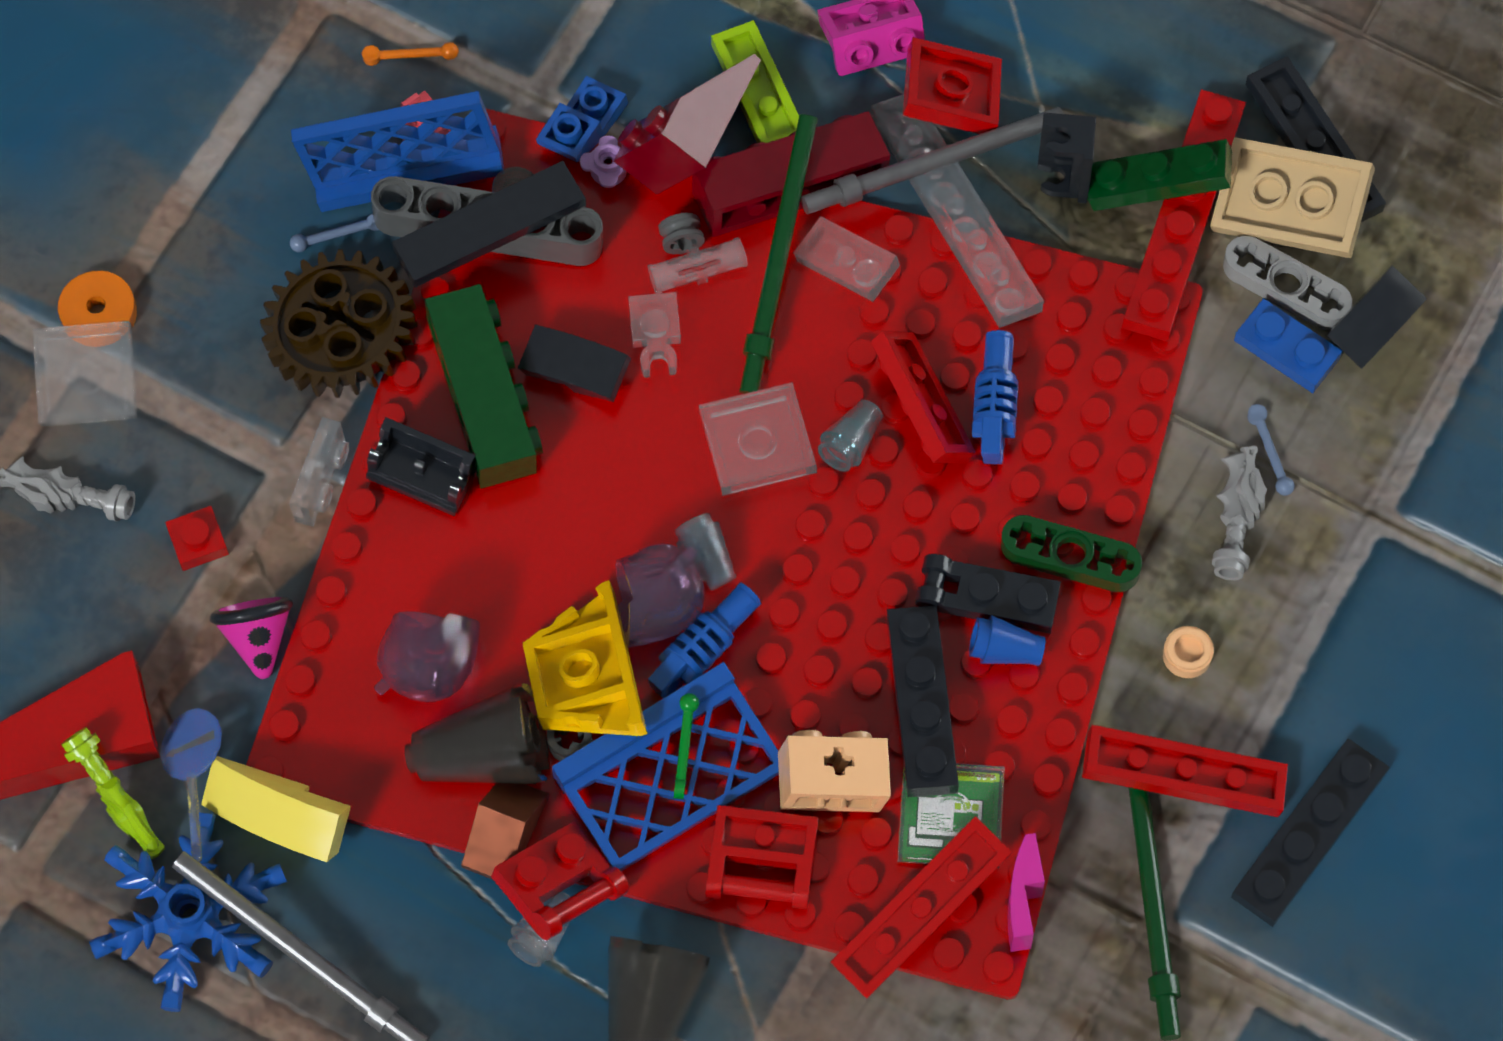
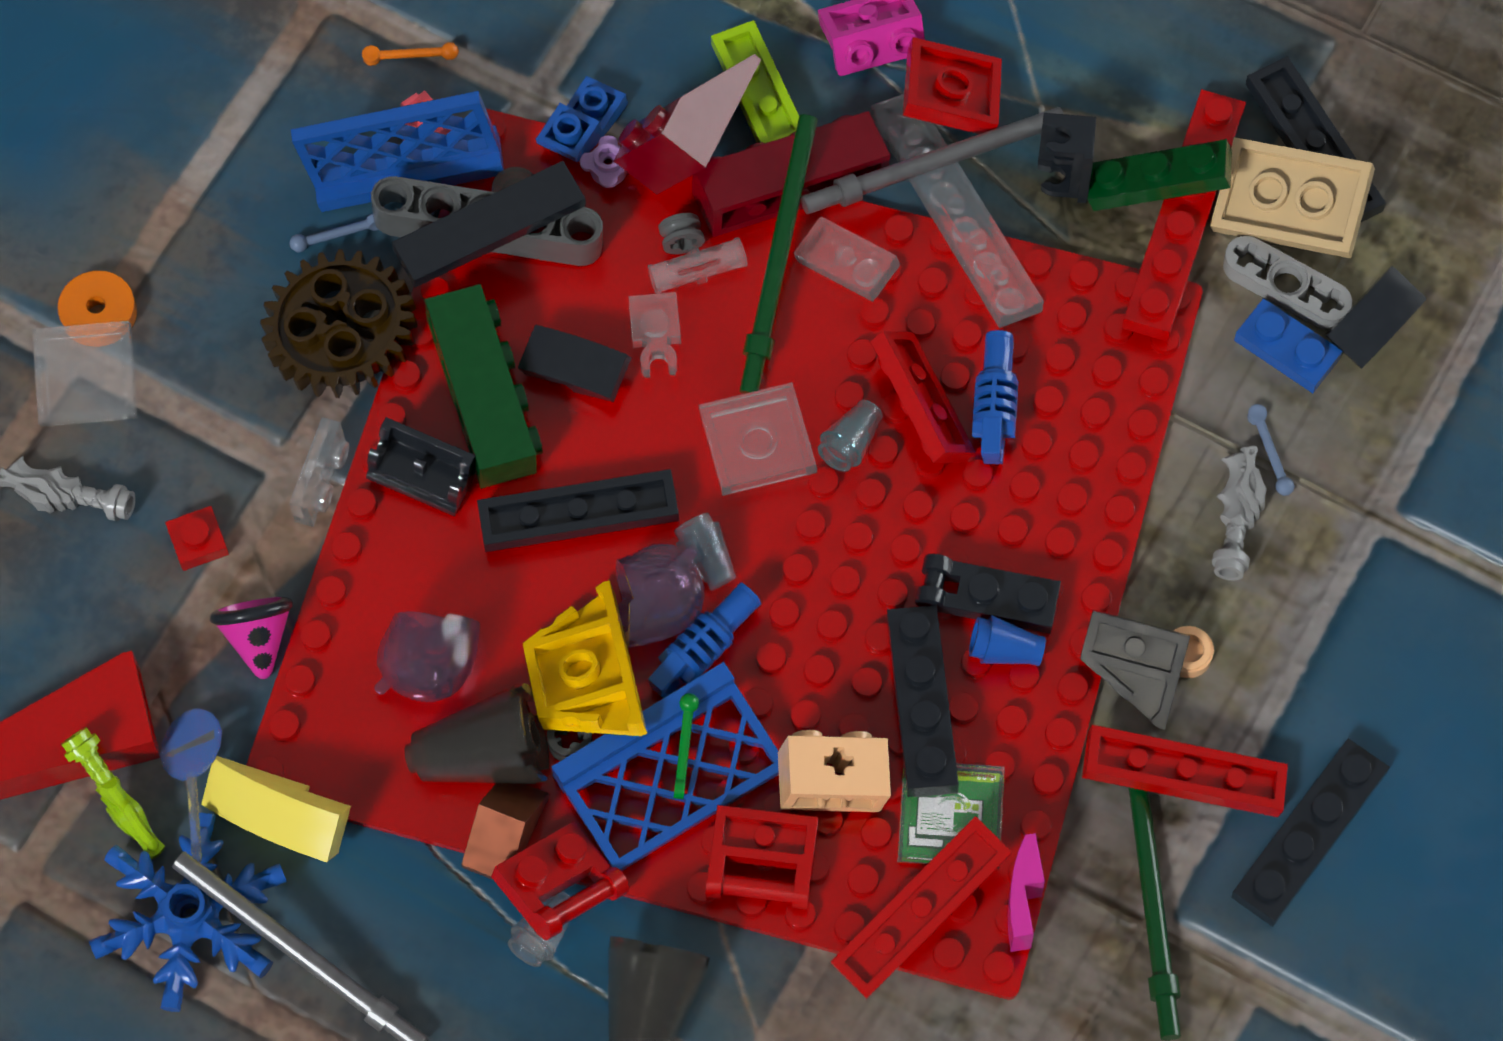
dark green beam [1001,515,1142,592] -> none
none -> black plate [477,469,679,552]
none -> black wing [1080,609,1190,730]

